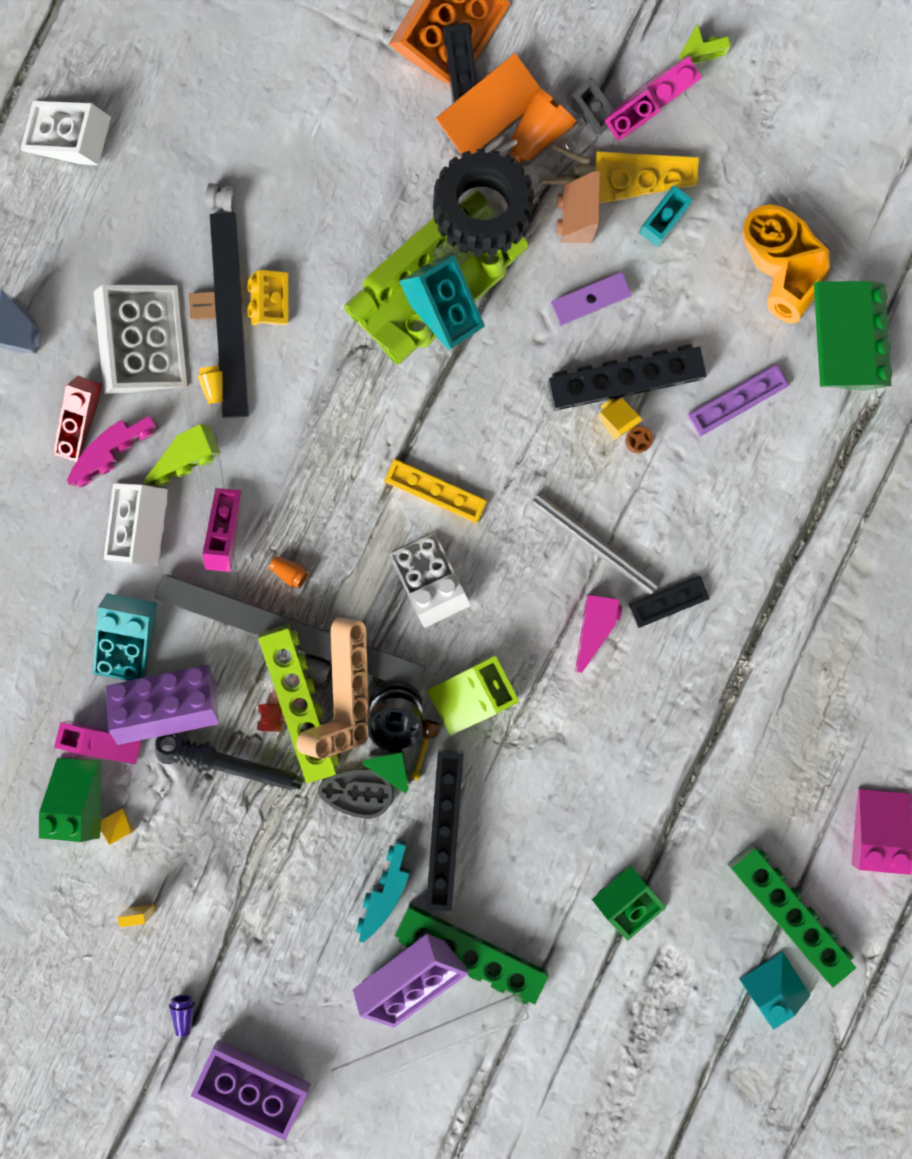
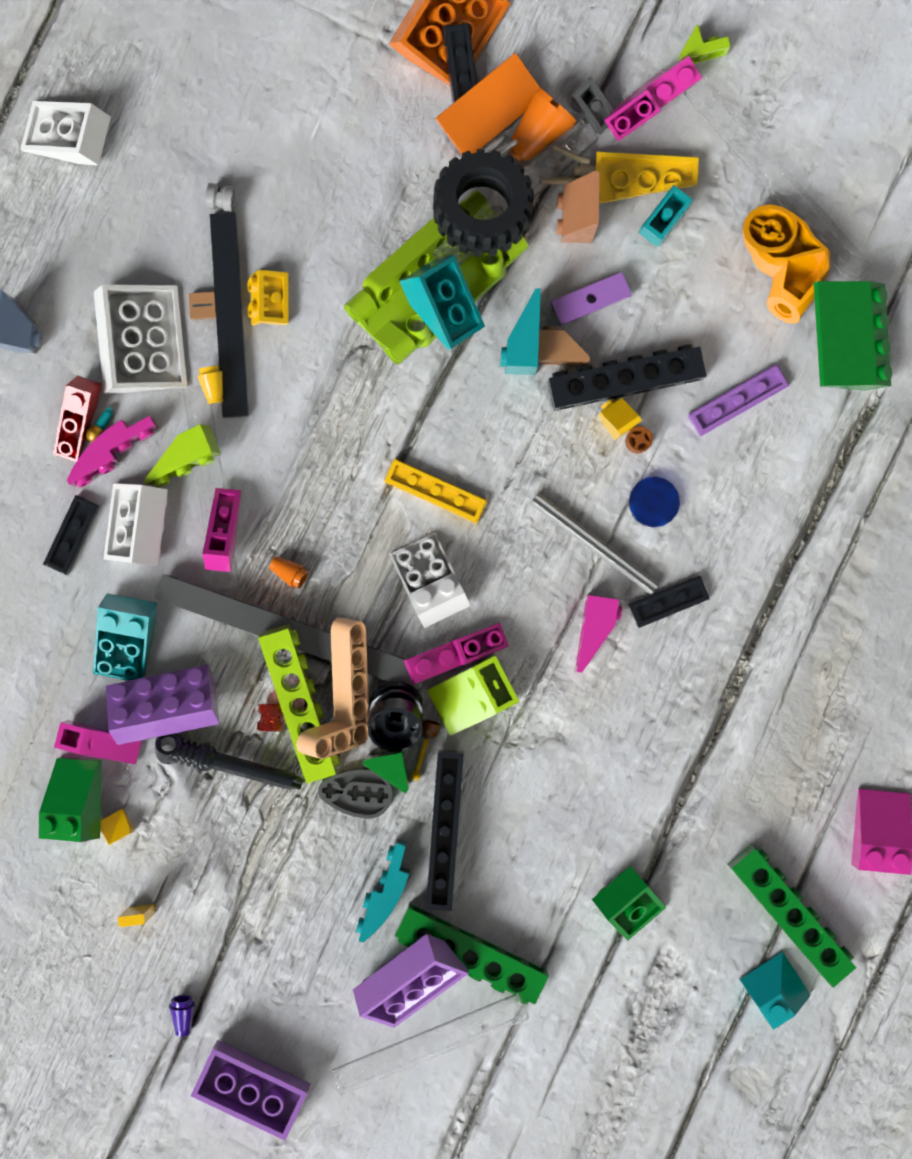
none -> black tile [43,495,100,575]
none -> piece [86,407,114,443]
none -> dark pink slope [403,623,509,685]
none -> teal slope [500,288,541,375]
none -> medium nougat slope [538,326,590,366]
none -> clear blue tile [628,476,680,528]

